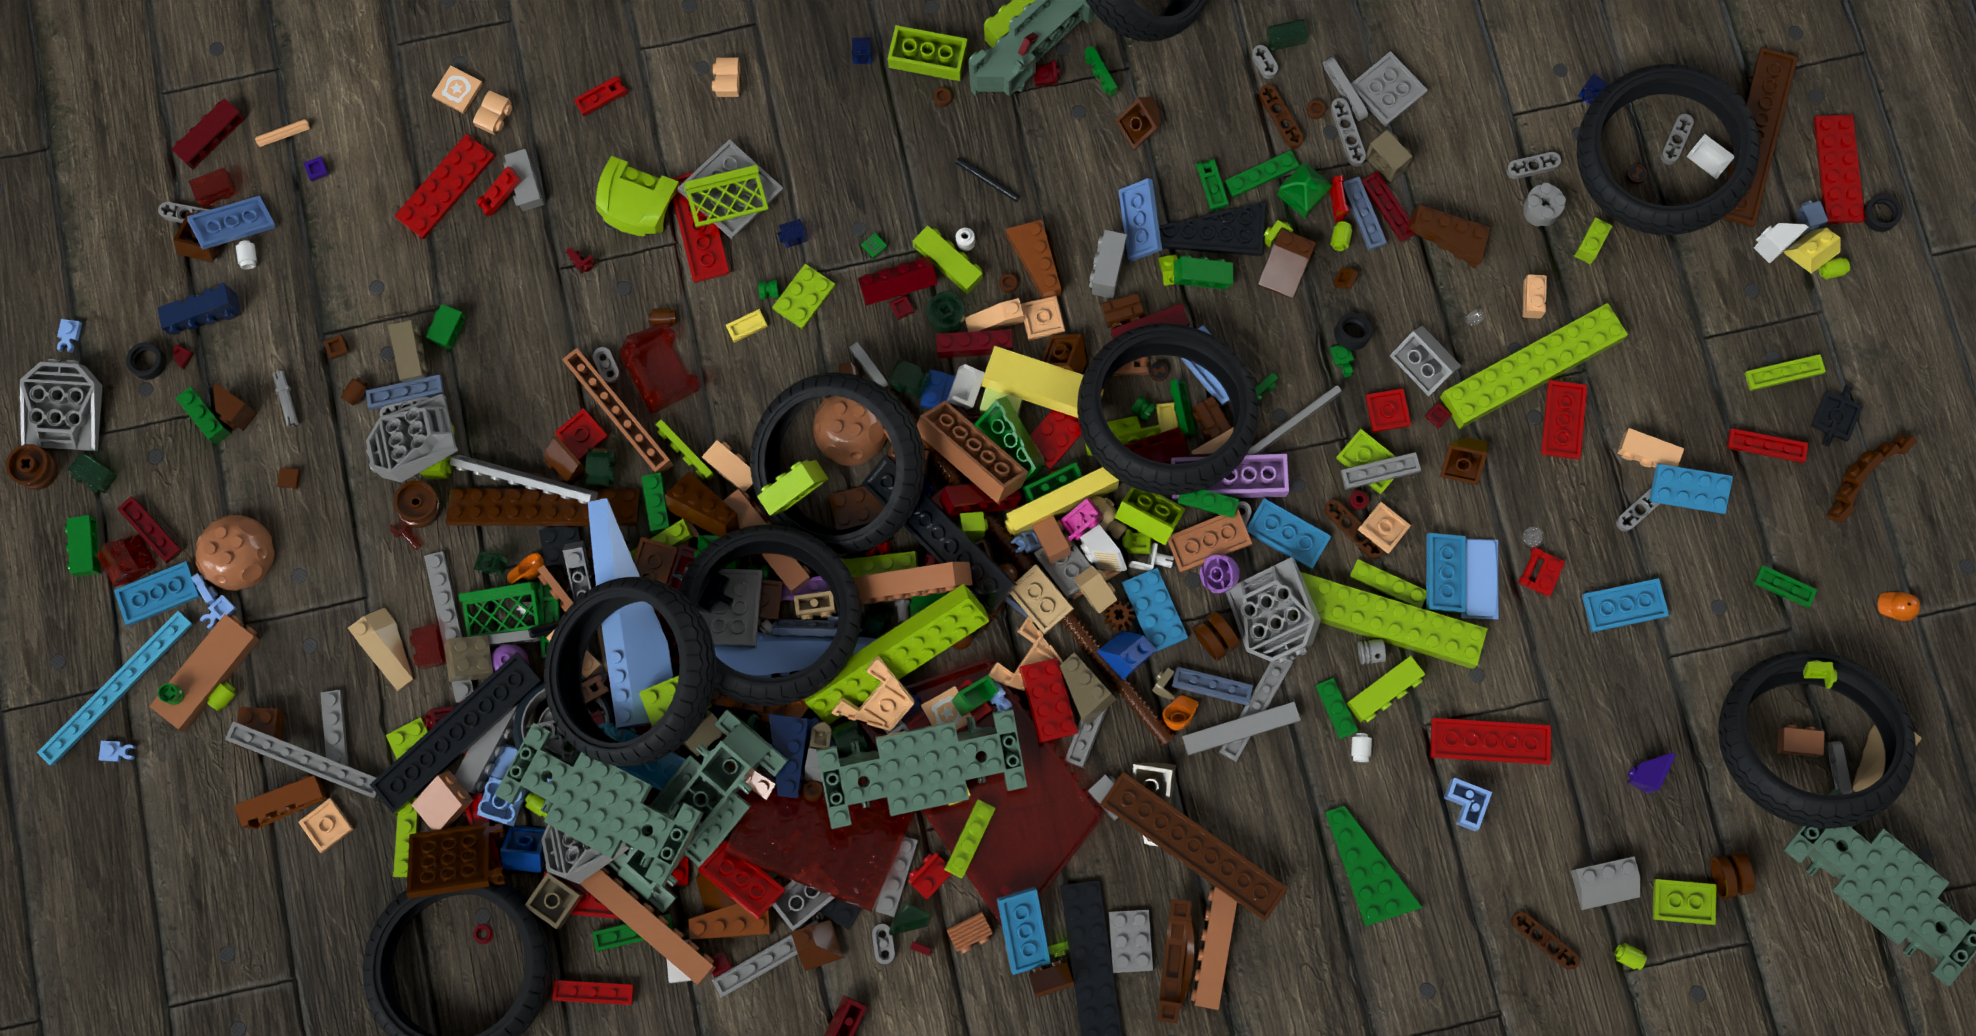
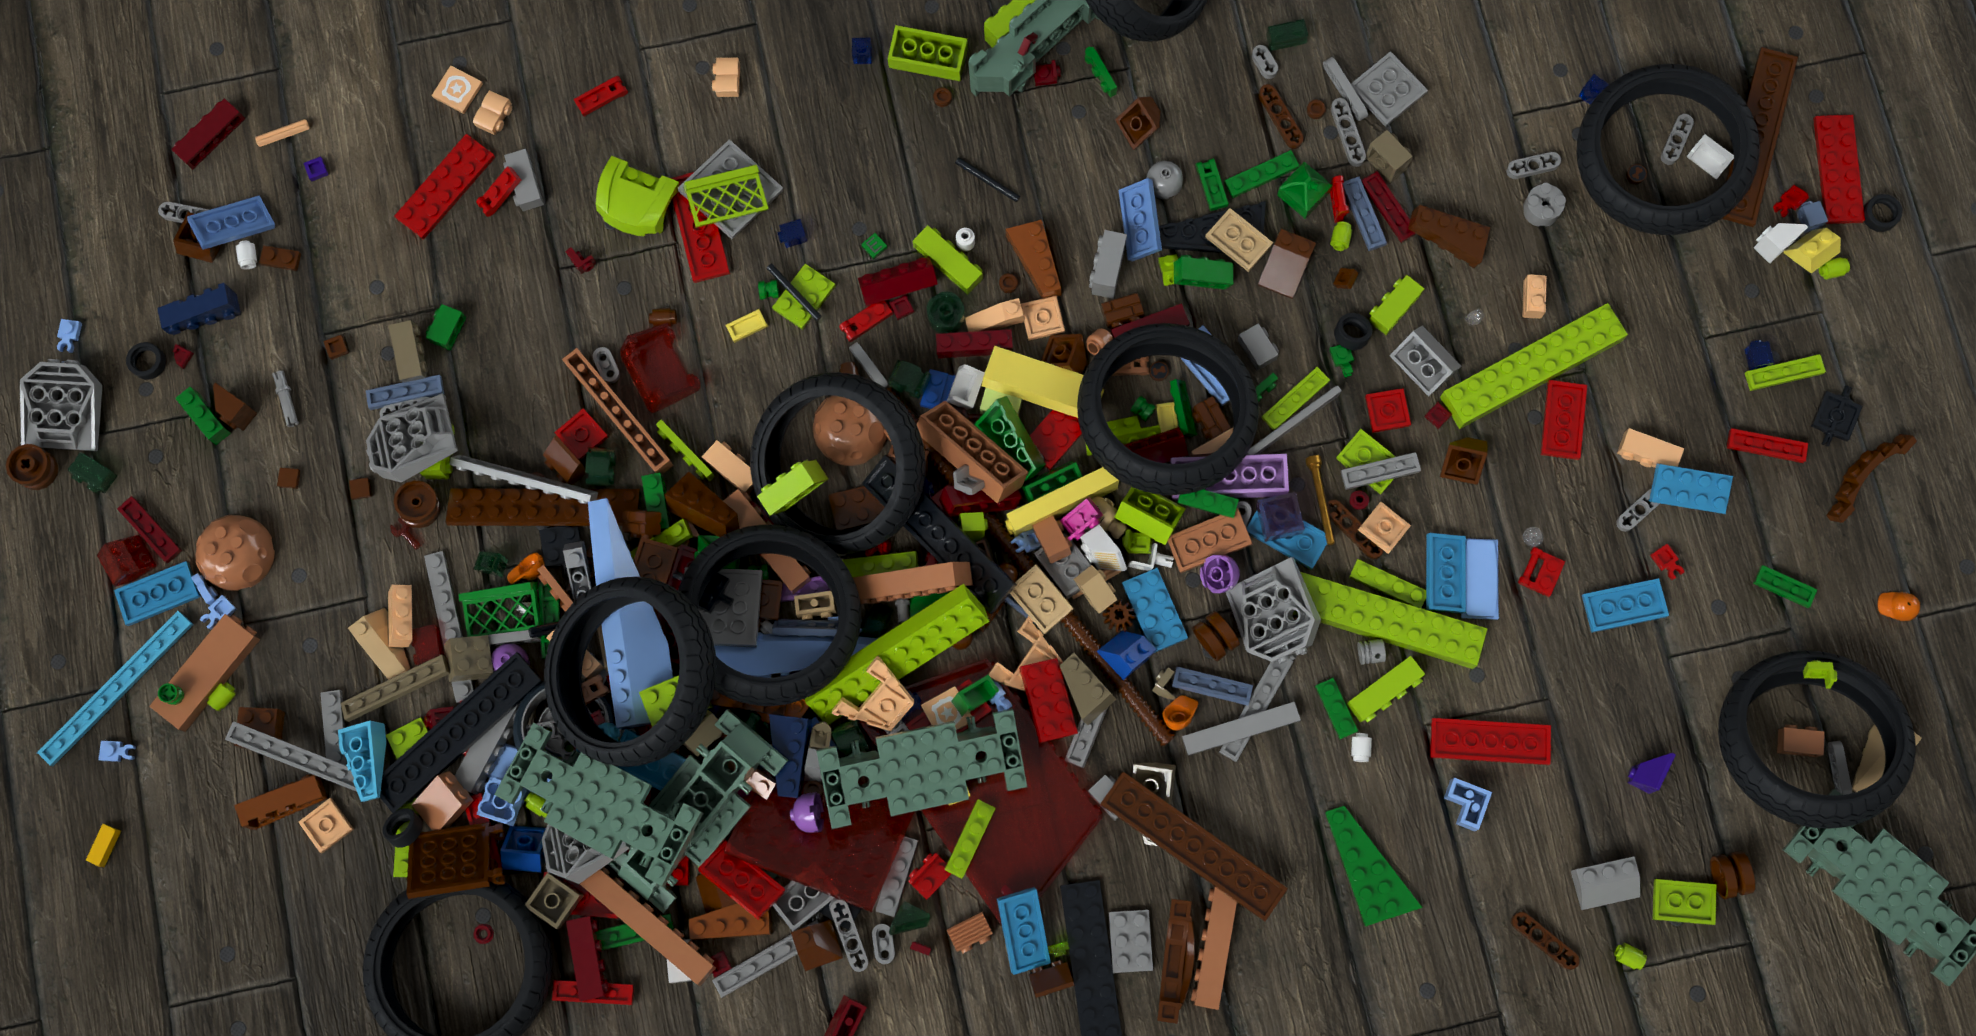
green brick [65,515,101,577] -> none
clear red brick [189,168,237,207] -> none
reddish brown brick [341,377,368,406] -> none
lime bracket [1264,220,1293,247] -> none
lime brick [1574,217,1612,265] -> none
none -> yellow slope [86,824,121,867]
none -> reddish brown plate [259,245,301,271]
none -> medium azure wedge [338,721,386,802]
none -> dark tan plate [341,655,450,722]
none -> reddish brown tile [349,477,372,500]
none -> black tyre [383,808,423,848]
none -> light nougat brick [388,584,412,647]
none -> dark red brick [566,916,609,1001]
none -> reddish brown brick [622,510,661,539]
none -> black bar [767,263,822,321]
none -> medium lavender cylinder [790,792,824,833]
none -> light grey beam [829,897,868,972]
none -> red plate [839,301,893,342]
none -> light grey bracket [953,465,985,495]
none -> nougat head [1086,328,1114,355]
none -> light grey cylinder [1146,161,1183,199]
none -> tan plate [1205,208,1273,272]
none -> light grey brick [1238,323,1279,371]
none -> clear purple brick [1256,492,1305,542]
none -> lime plate [1261,367,1330,431]
none -> pearl gold piece [1305,455,1335,545]
none -> lime brick [1369,275,1424,335]
none -> red plate [1650,543,1684,580]
none -> clear blue brick [1745,340,1774,371]
none -> red plate [1773,185,1809,217]

